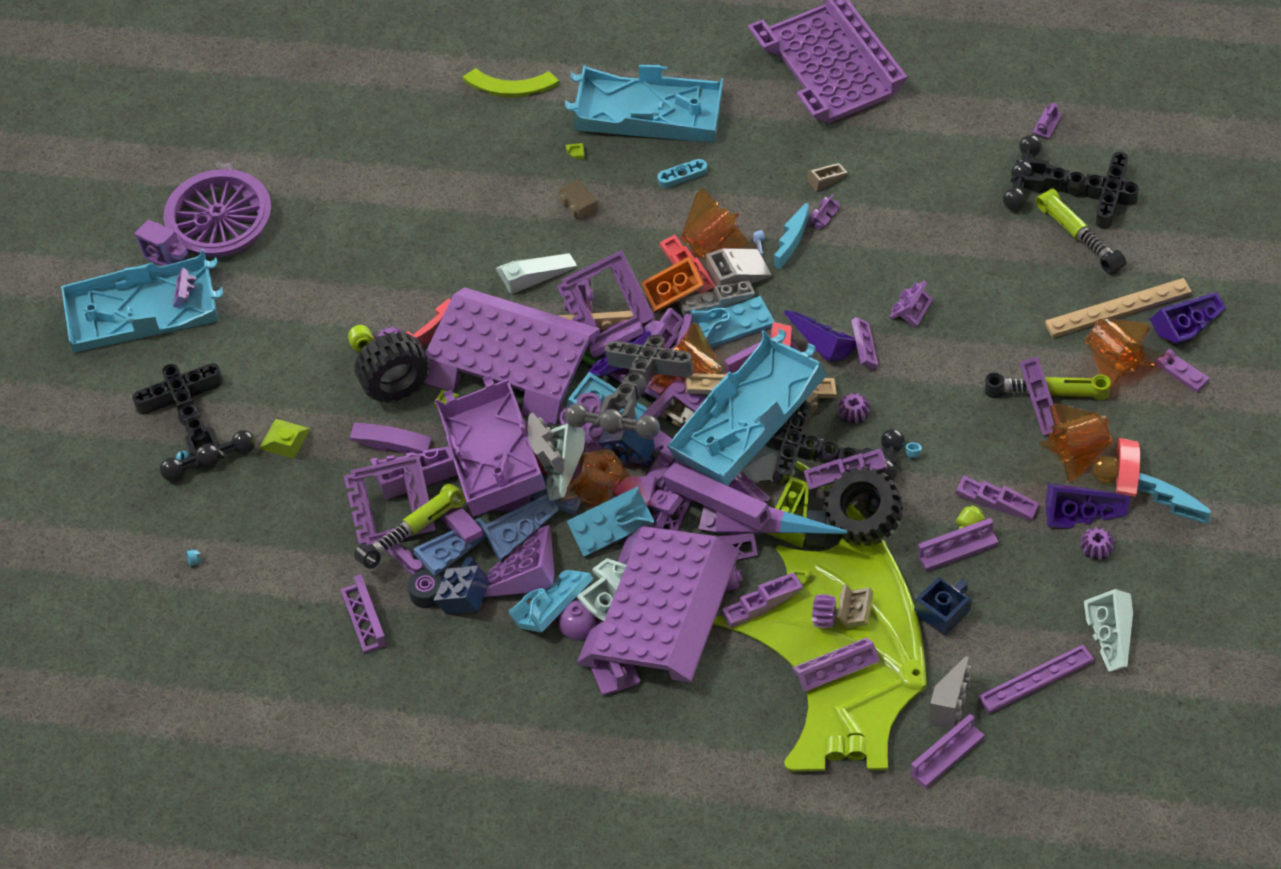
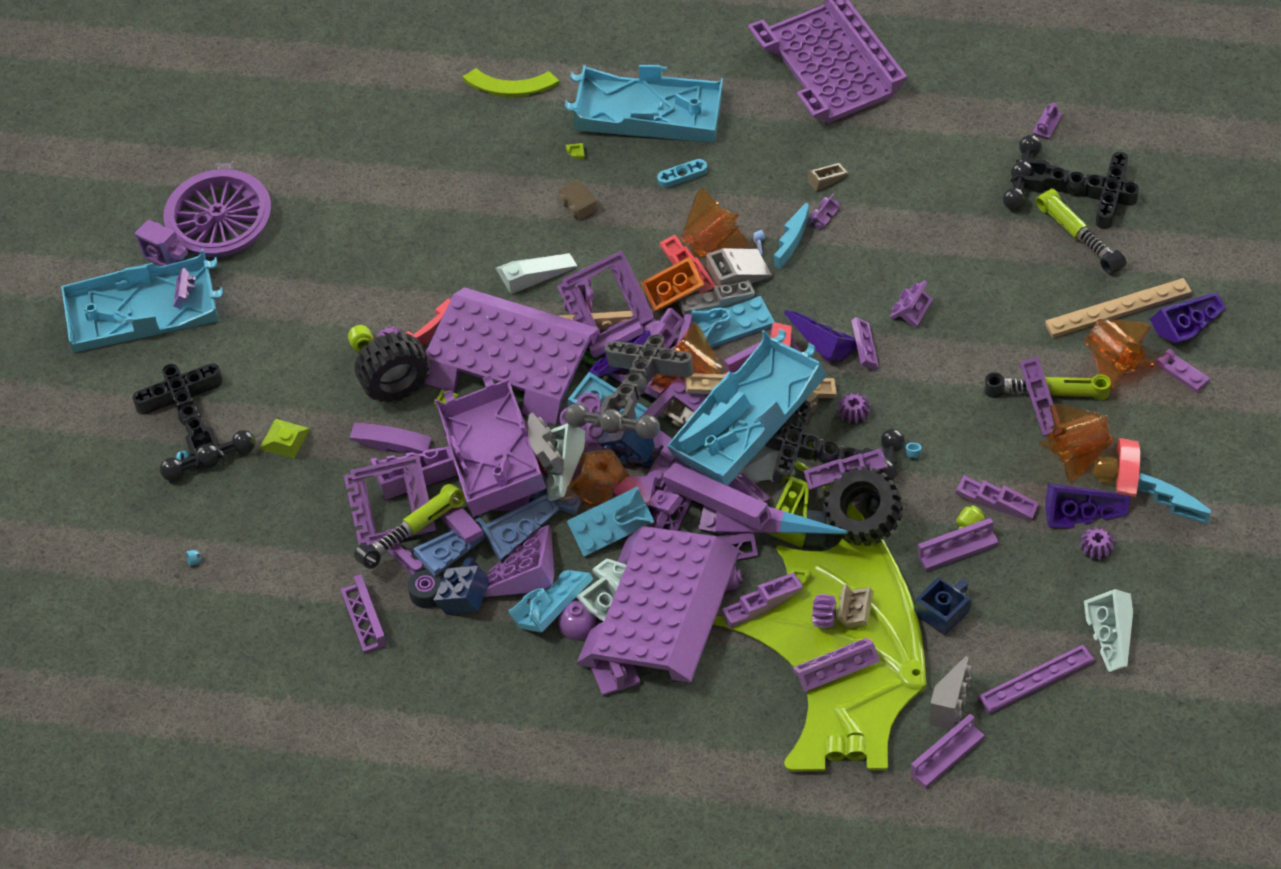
none -> medium azure slope [678,391,751,454]

